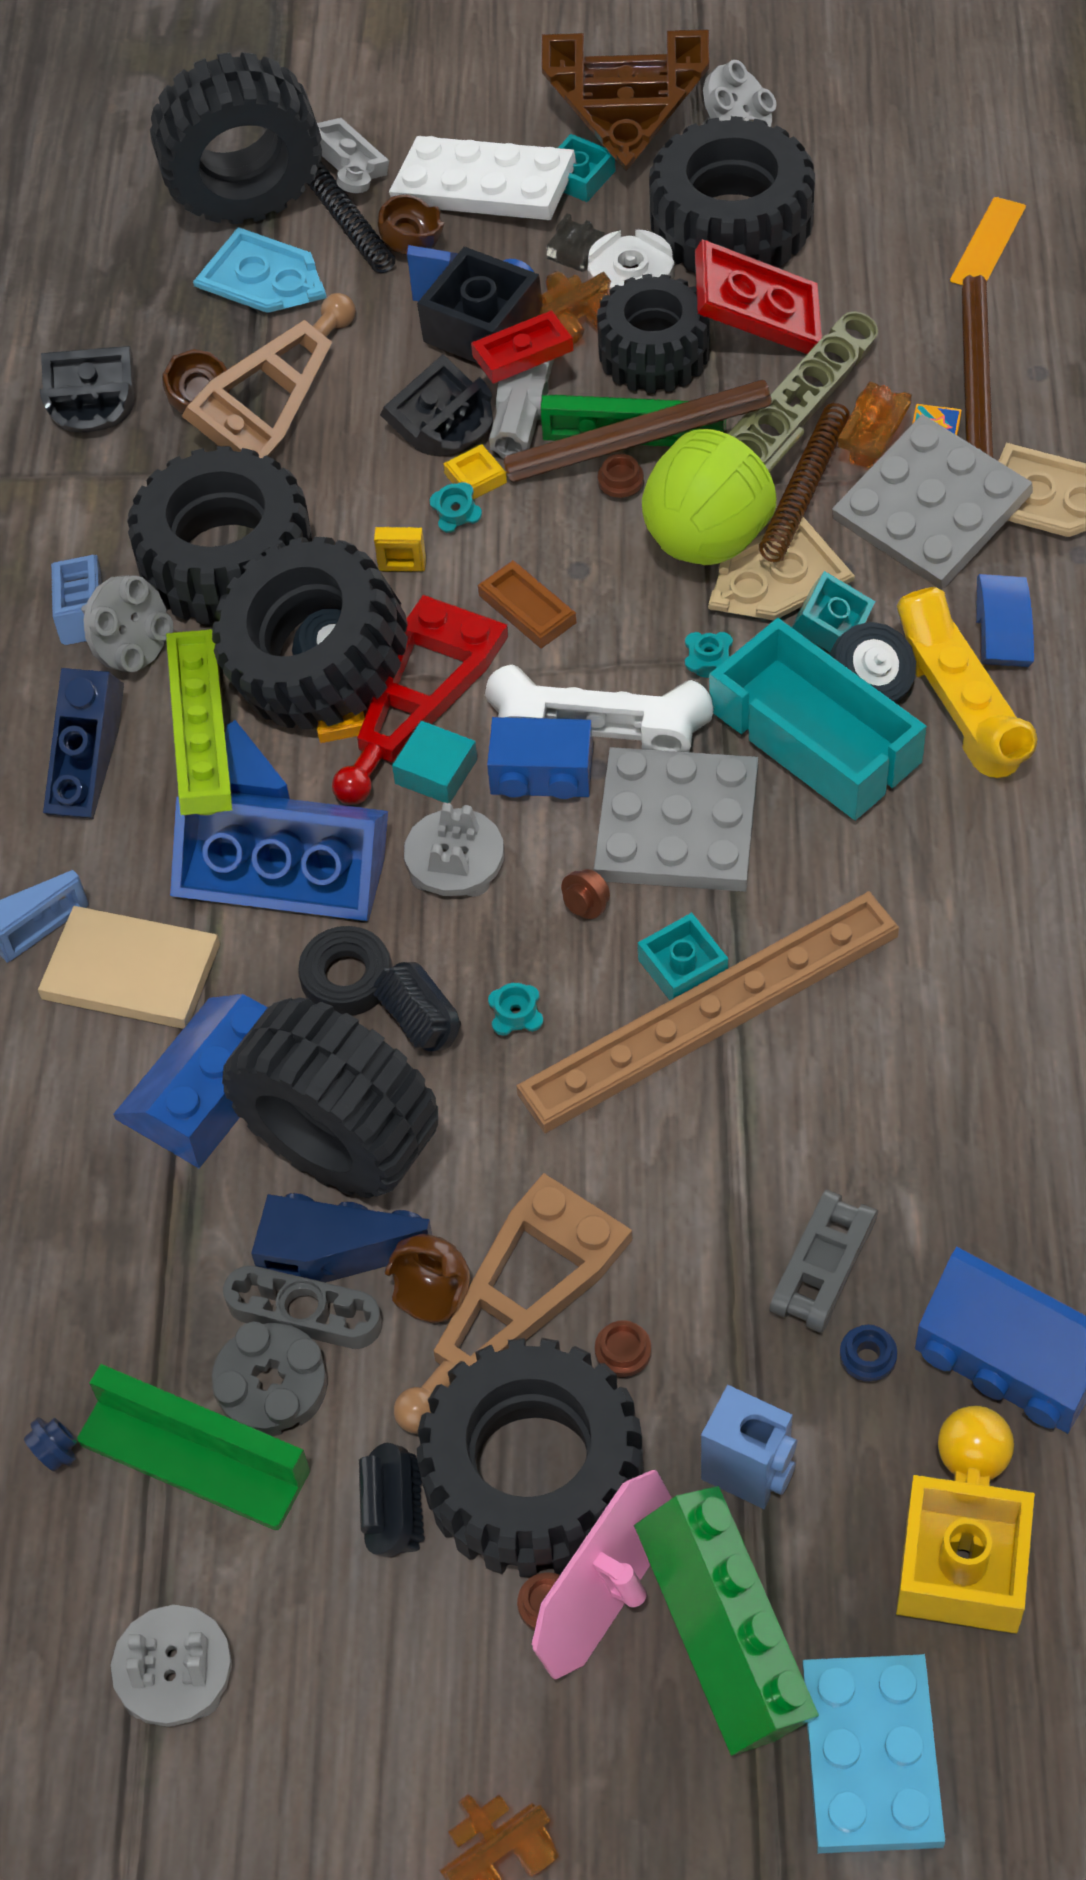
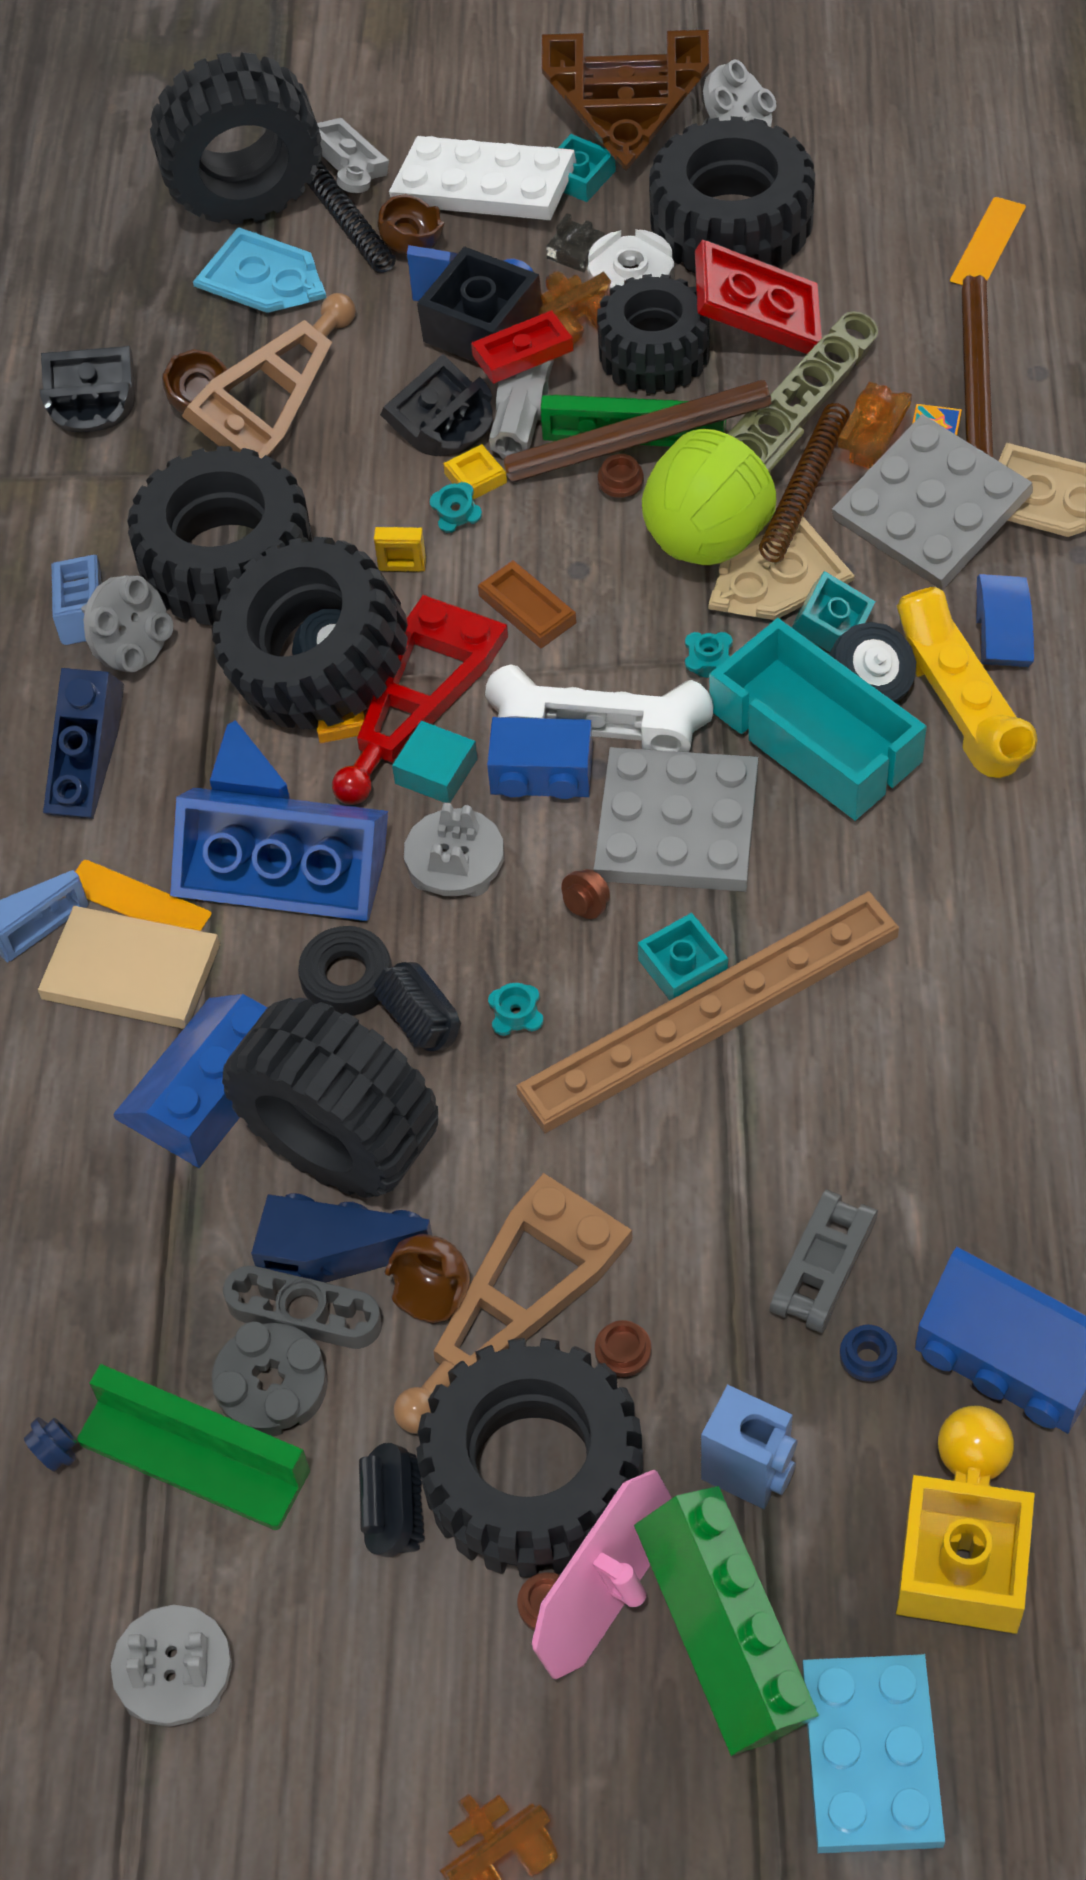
lime plate [166,629,232,815] -> none
none -> light orange sticker [75,860,212,931]

